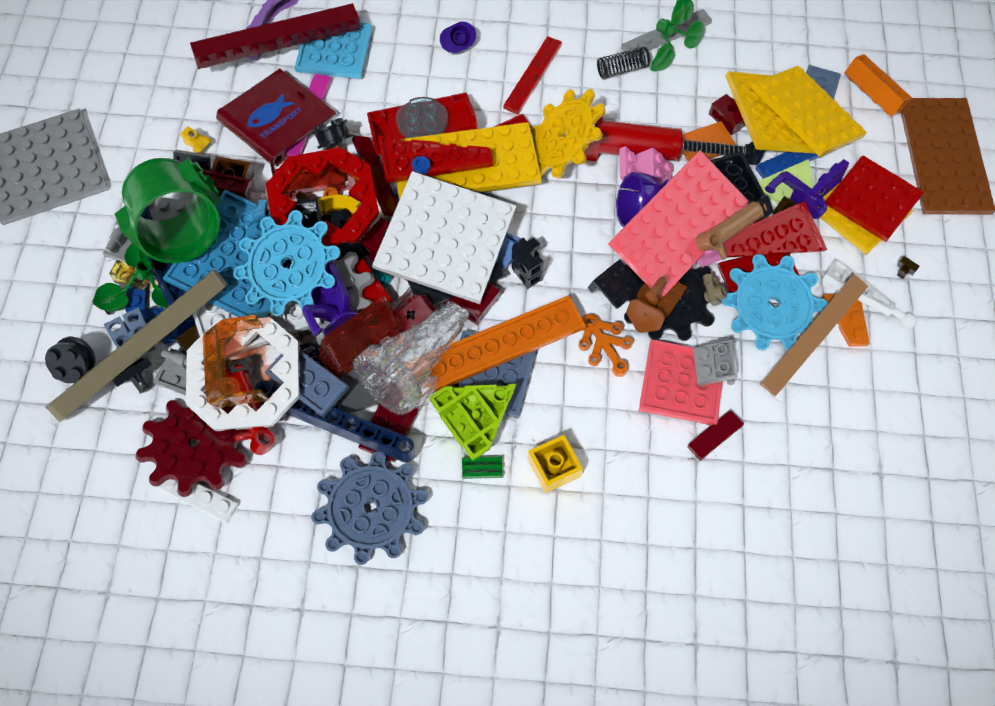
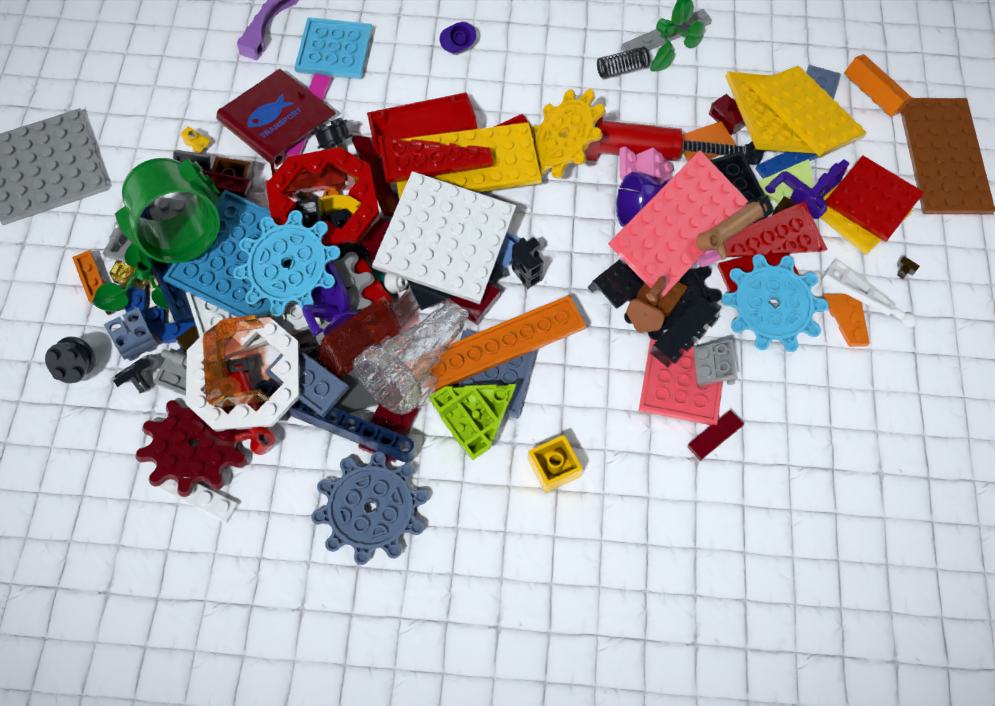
dark tan beam [45,269,228,422] -> none
dark red brick [190,3,360,69] -> none
dark azure arm [245,199,268,223] -> none
dark red brick [391,294,438,337] -> none
clear light blue tile [396,97,448,138] -> none
blue tile [412,156,430,175] -> none
green tile [462,457,503,479] -> none
red tile [503,36,562,115] -> none
orange plant [578,314,633,377] -> none
dark tan plate [703,274,727,306] -> none
medium nougat tile [760,274,869,397] -> none
none -> orange plate [72,250,104,304]
none -> white cone [384,273,408,294]
none -> black brick [650,297,720,368]

